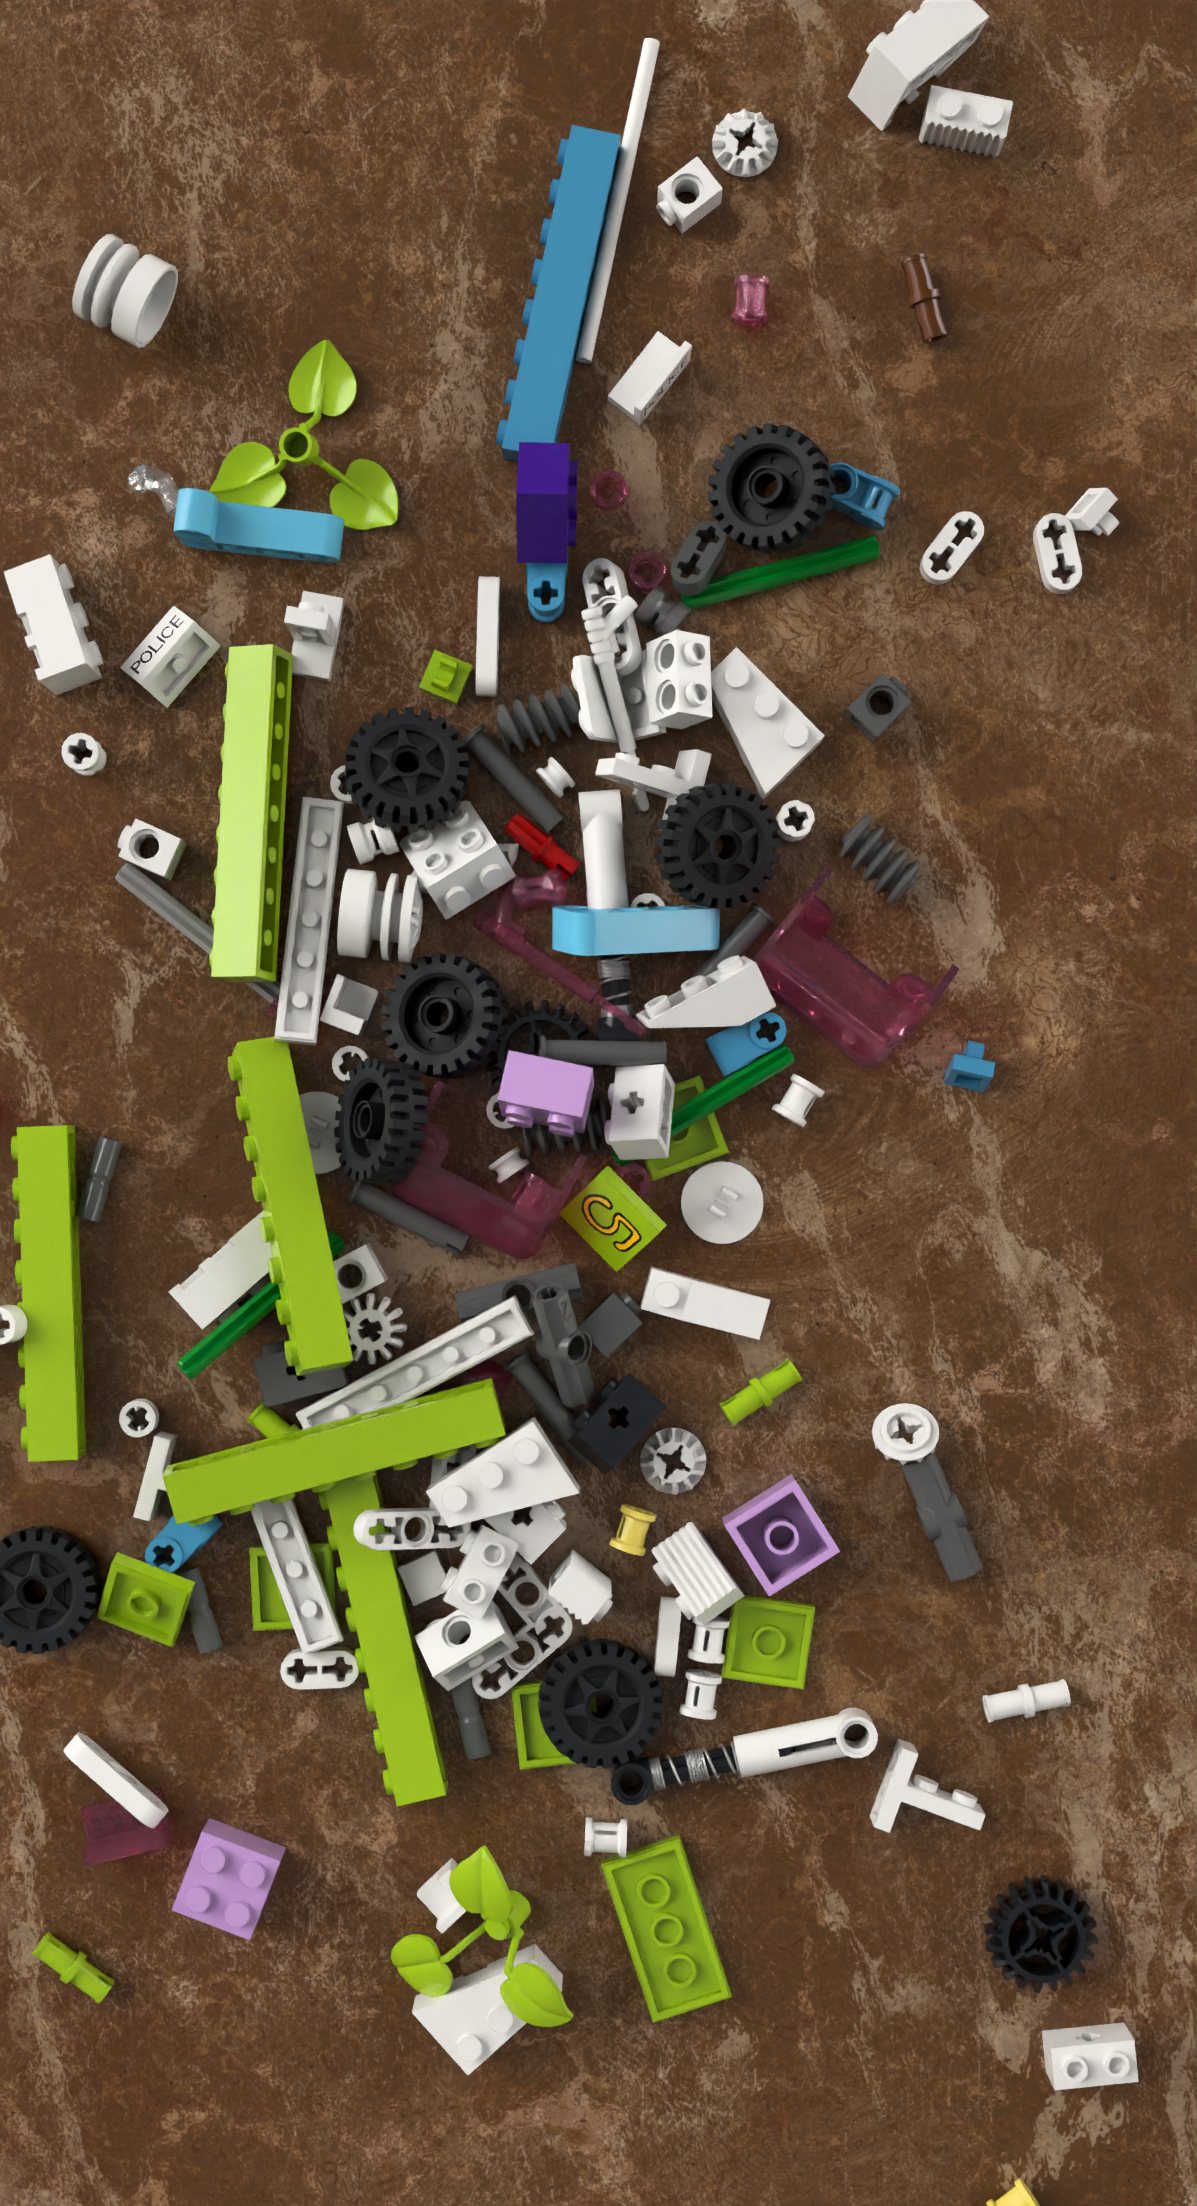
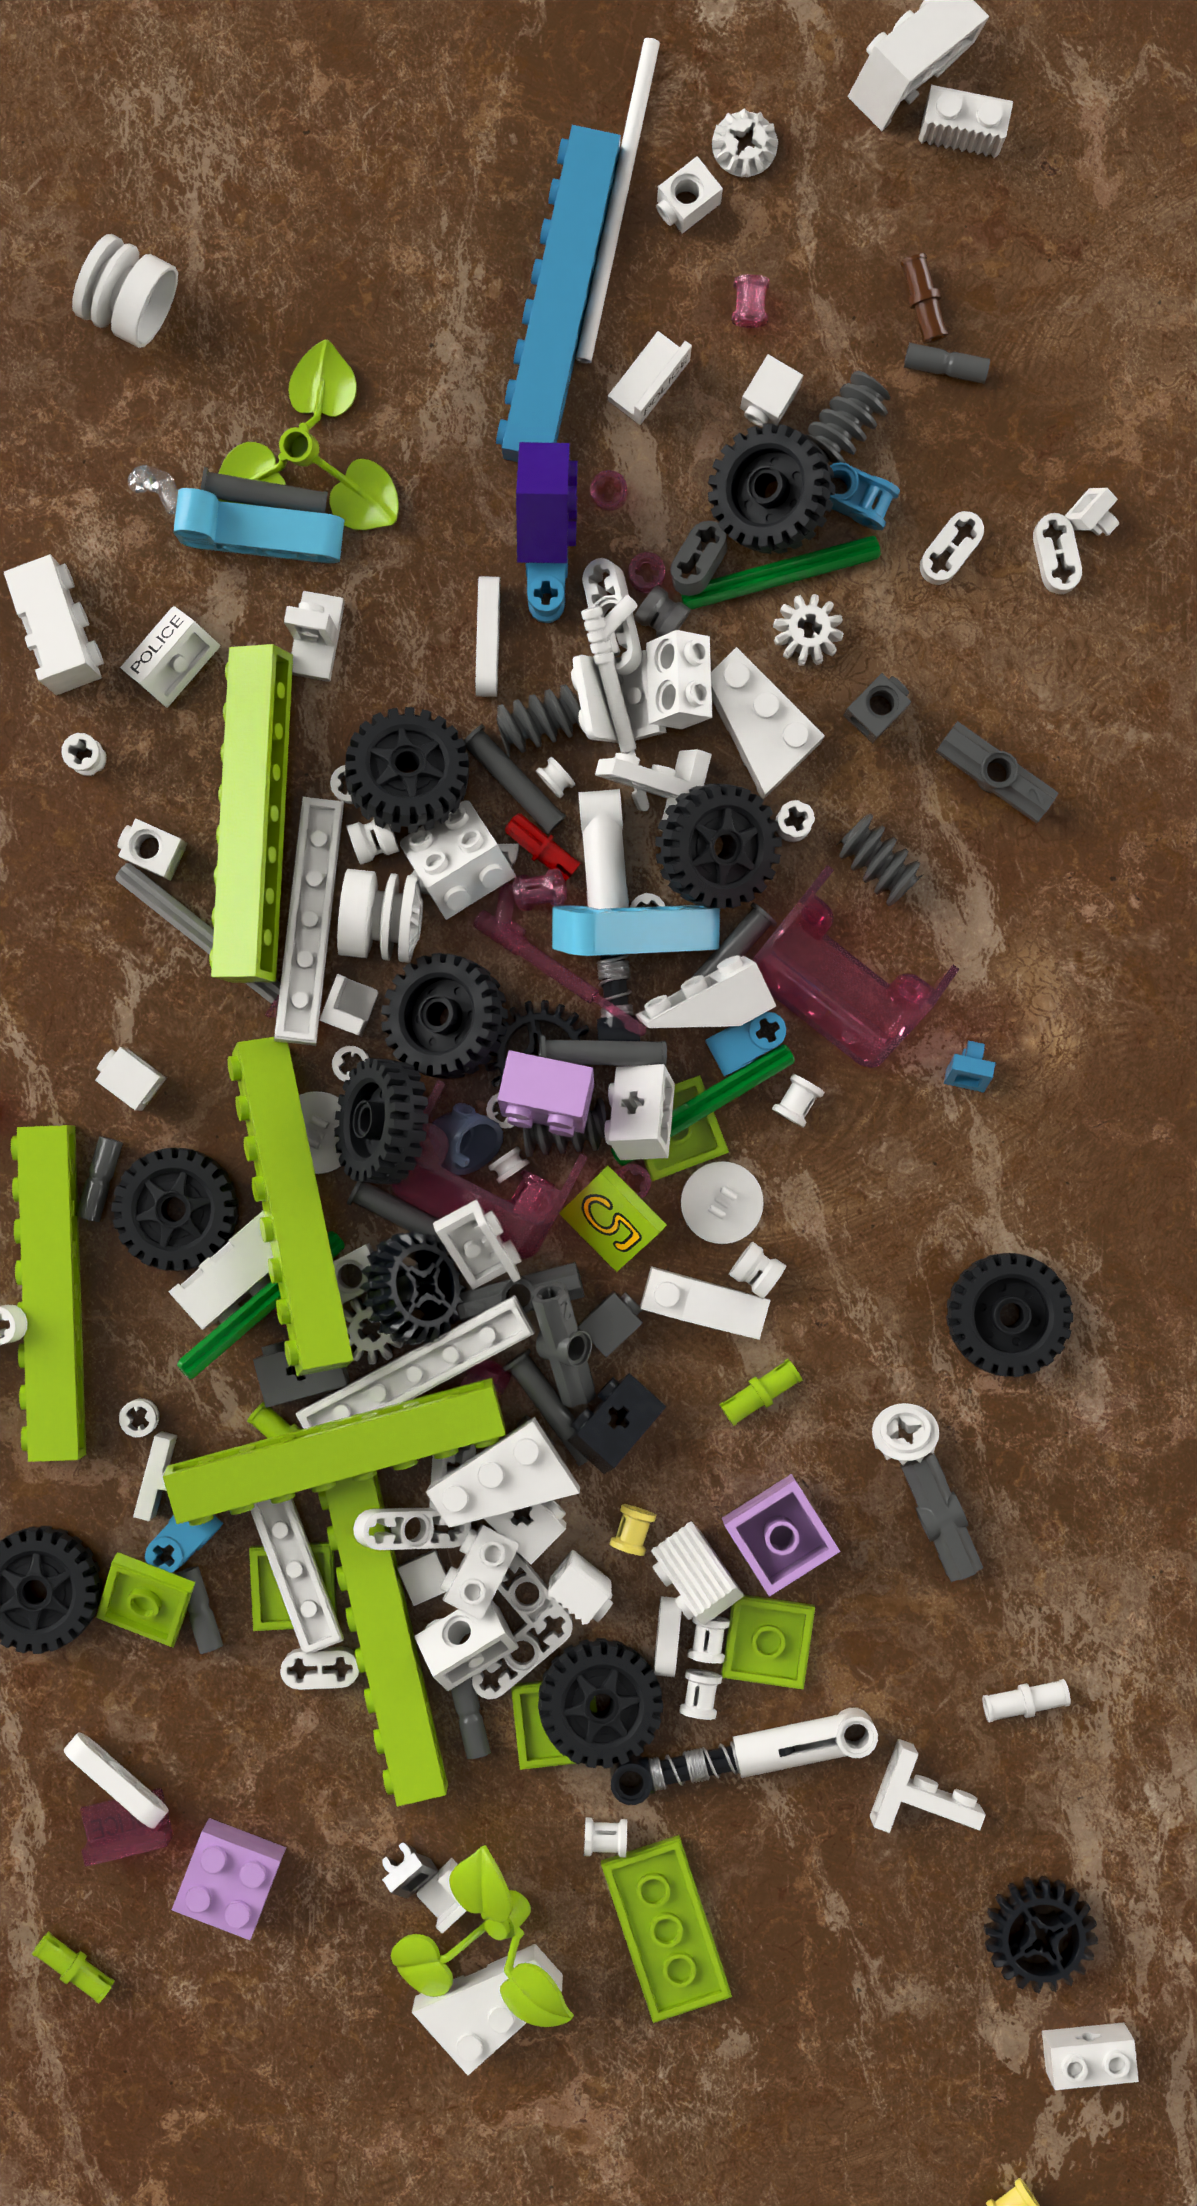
lime tile [419,649,473,706] -> none
white gear [640,1427,707,1495] -> none
none -> white brick [95,1047,167,1111]
none -> black wheel [112,1148,239,1271]
none -> dark grey pin [201,467,328,513]
none -> black gear [359,1231,467,1345]
none -> flat silver tile [382,1843,439,1899]
none -> sand blue helmet [429,1103,503,1175]
none -> white bracket [433,1199,522,1290]
none -> white wheel [729,1242,786,1299]
none -> white brick [740,354,803,427]
none -> white gear [773,594,844,666]
none -> dark grey piece [806,371,891,463]
none -> dark grey piece [904,342,990,384]
none -> dark grey piece [935,721,1059,823]
none -> black wheel [946,1253,1073,1377]

